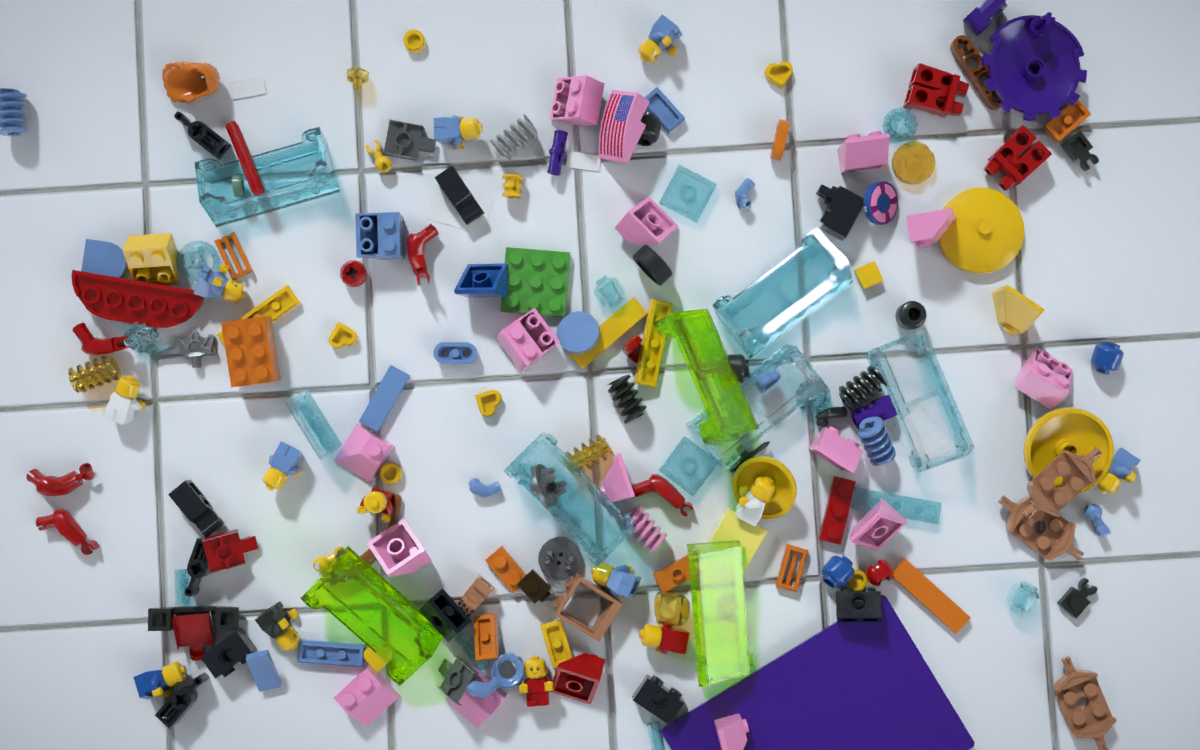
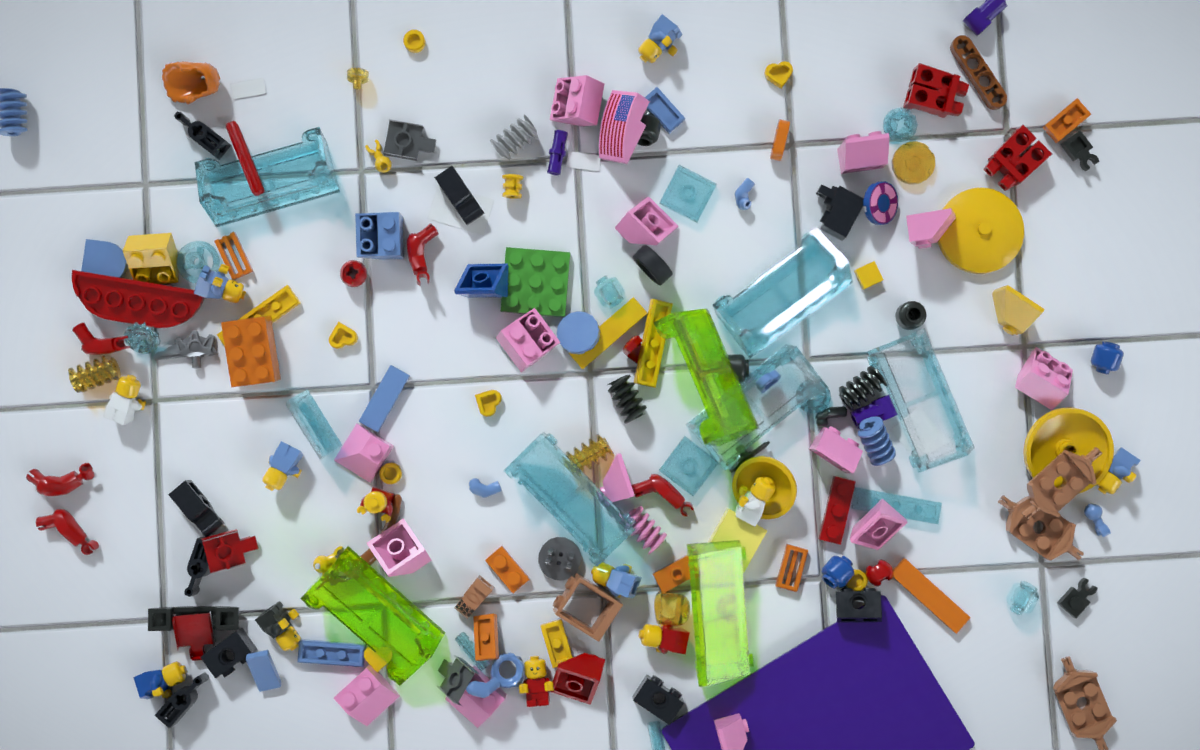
clear light blue hinge [174,569,189,605] -> none
sand green tile [232,175,245,197] -> none
black brick [419,588,472,642] -> none
medium blue piece [434,115,483,150] -> none
medium blue plate [434,342,478,365] -> none
dark brown bracket [517,569,551,604] -> none
flat silver plate [530,464,567,508] -> none
dark purple piece [982,12,1087,121] -> none

